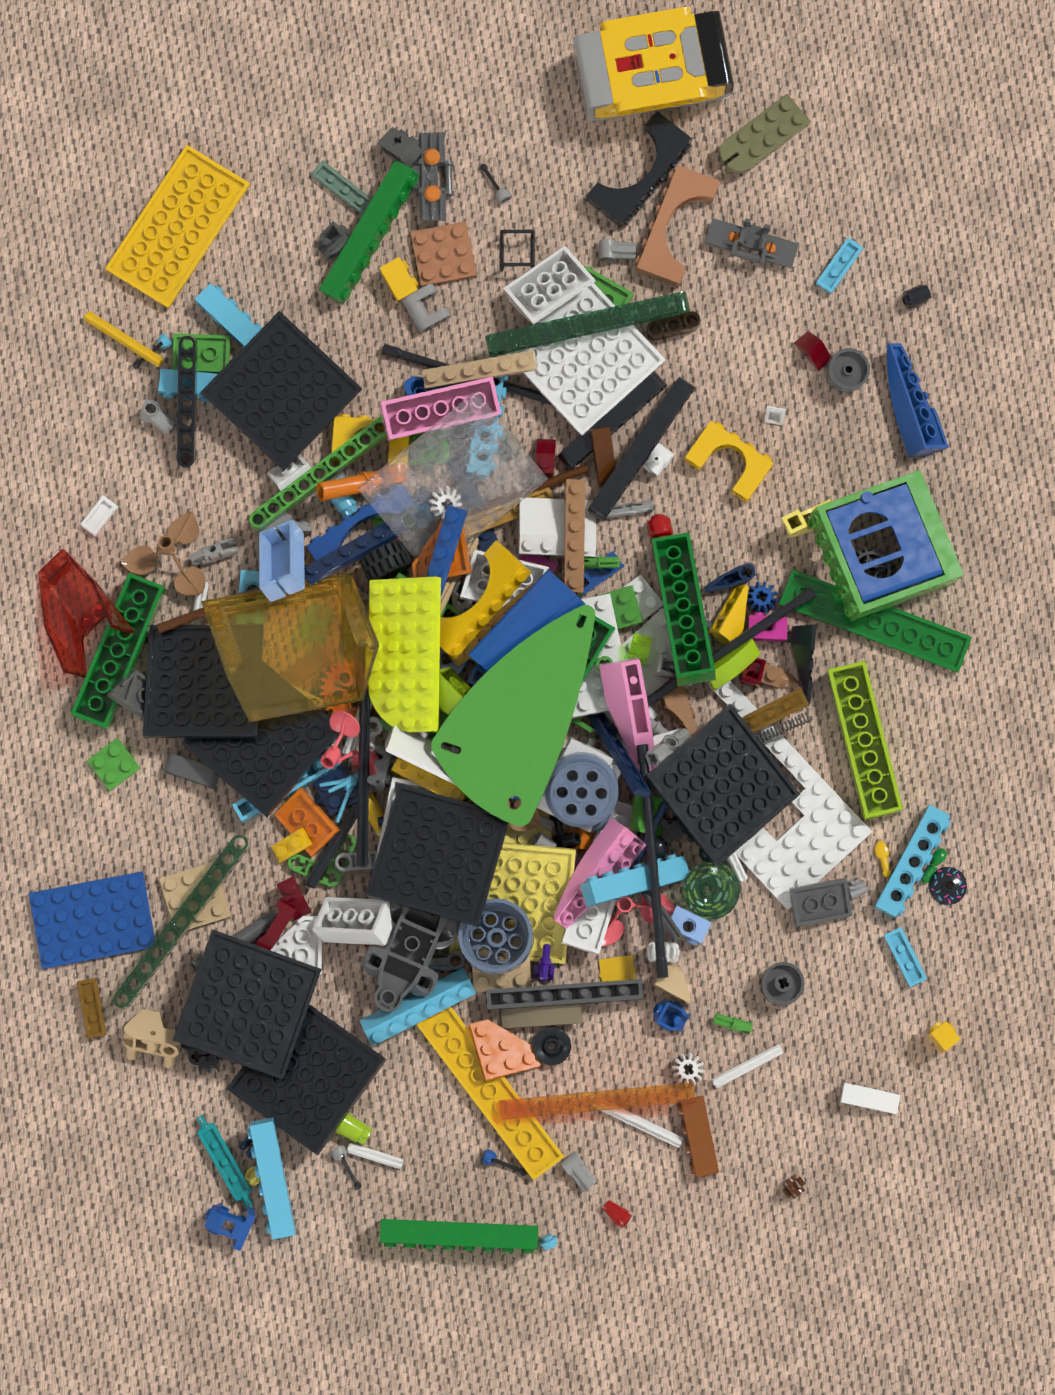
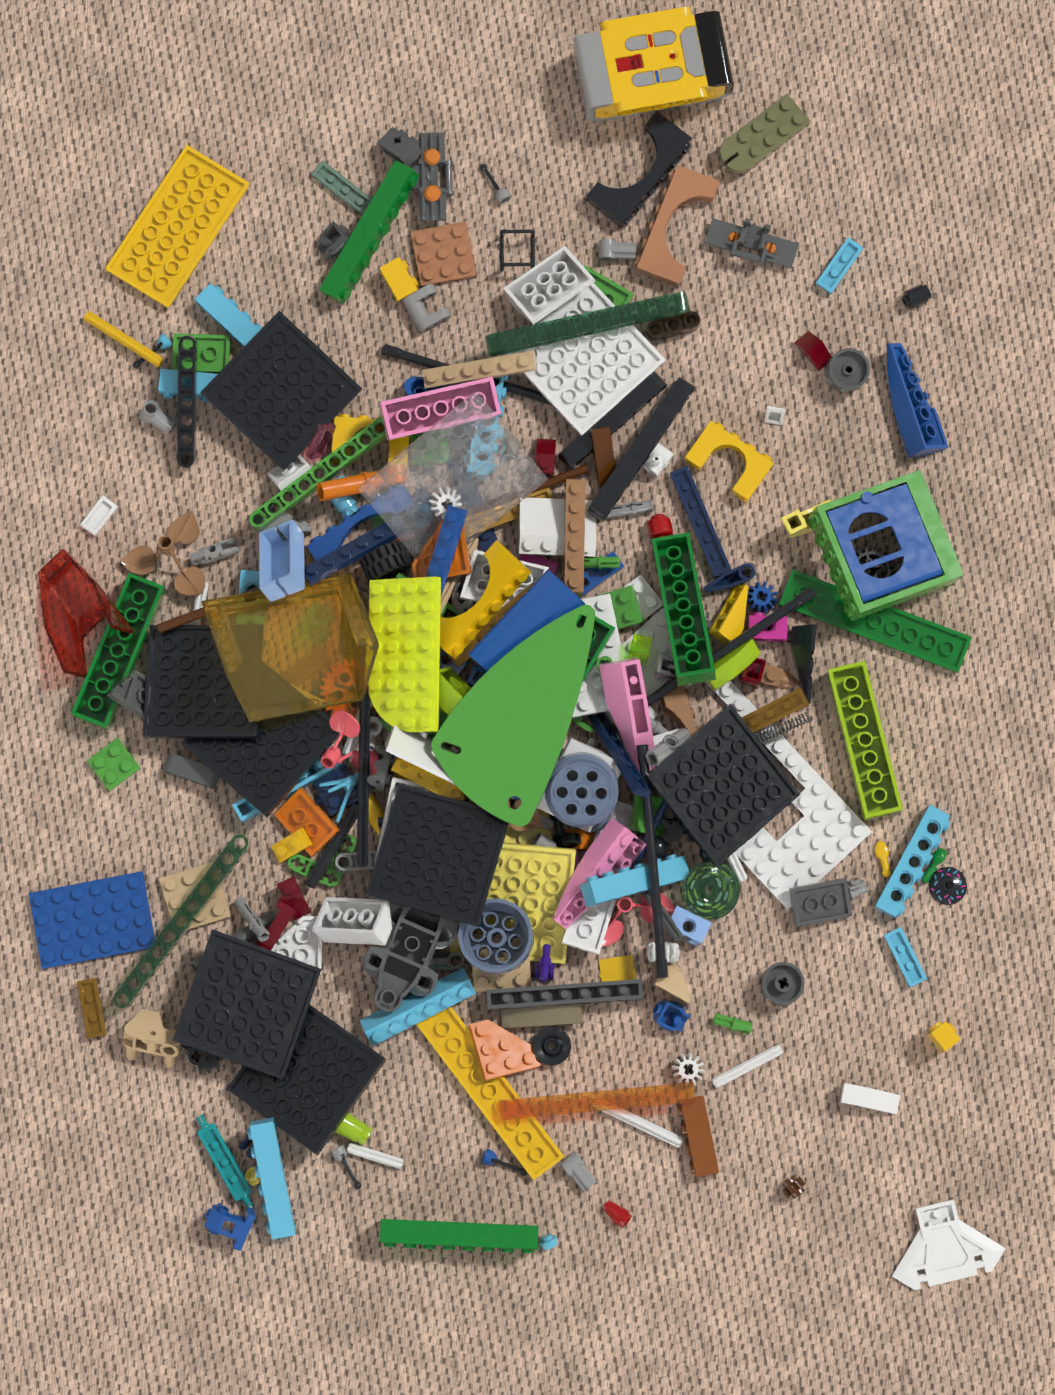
none -> light grey pin [233,897,270,941]
none -> clear pink tile [305,422,336,459]
none -> dark blue plate [670,466,732,578]
none -> white plate [892,1199,1006,1290]

